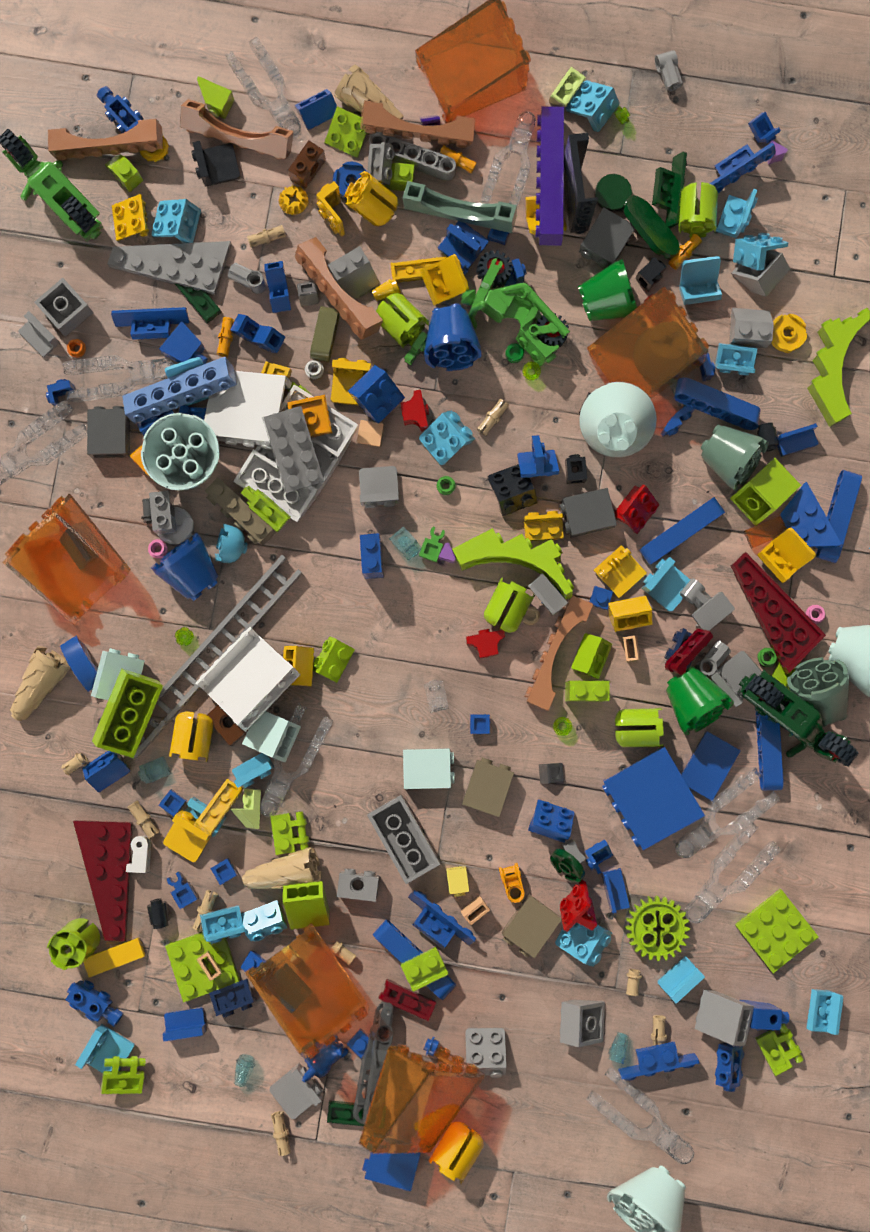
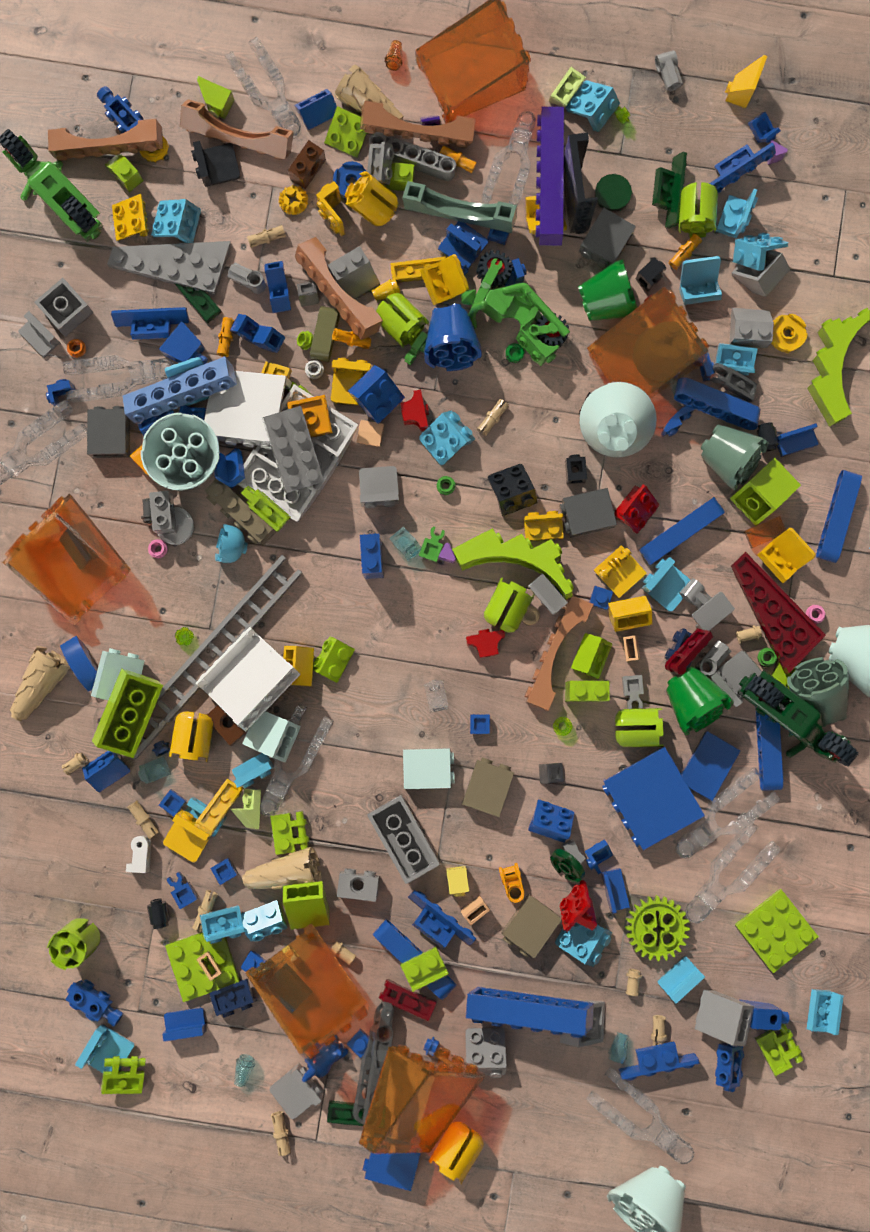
dark red wing [73,820,133,941] -> none
yellow tile [83,937,146,978] -> none
blue cone [151,533,218,601] -> none
blue bracket [517,435,559,478] -> none
clear neon green plate [522,362,541,381] -> none
dark green tile [623,195,680,259] -> none
blue wing [780,482,842,548] -> none
none -> dark blue plate [152,740,170,757]
none -> blue panel [214,448,245,489]
none -> lime plate [297,331,313,350]
none -> light orange pin [332,328,371,349]
none -> clear orange cone [385,40,403,71]
none -> blue brick [466,987,594,1038]
none -> light grey plate [622,675,644,709]
none -> dark grey hinge [710,363,757,403]
none -> yellow slope [725,55,767,108]
none -> tan pin [736,625,762,644]

